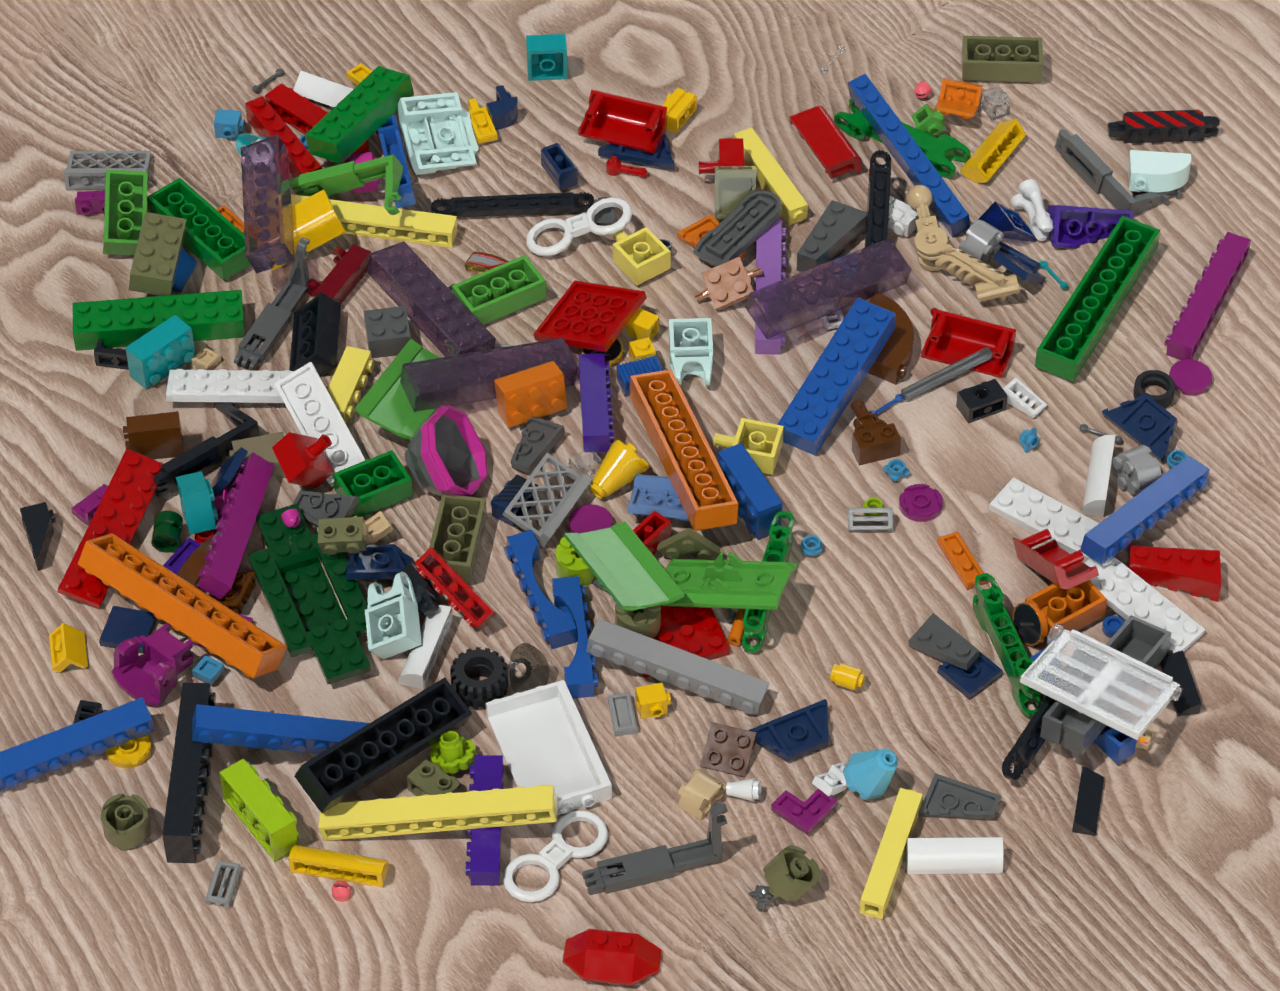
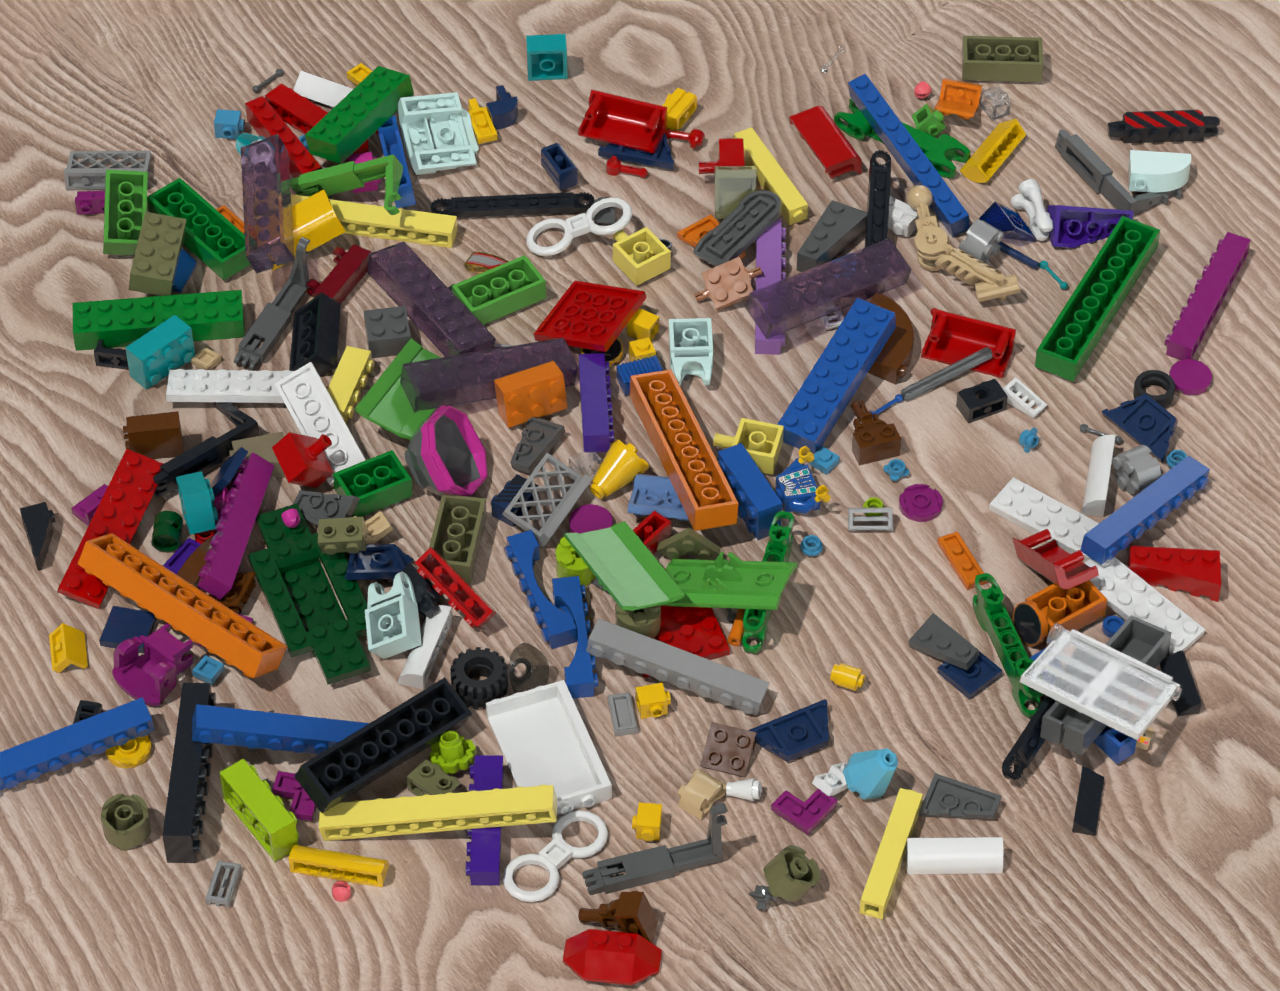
dark blue tile [993,251,1046,285] -> none
none -> magenta plate [272,771,317,821]
none -> reddish brown brick [578,891,658,943]
none -> yellow brick [632,802,662,841]
none -> red piece [665,129,705,149]
none -> torso [773,446,830,514]
none -> dark azure plate [809,446,840,475]

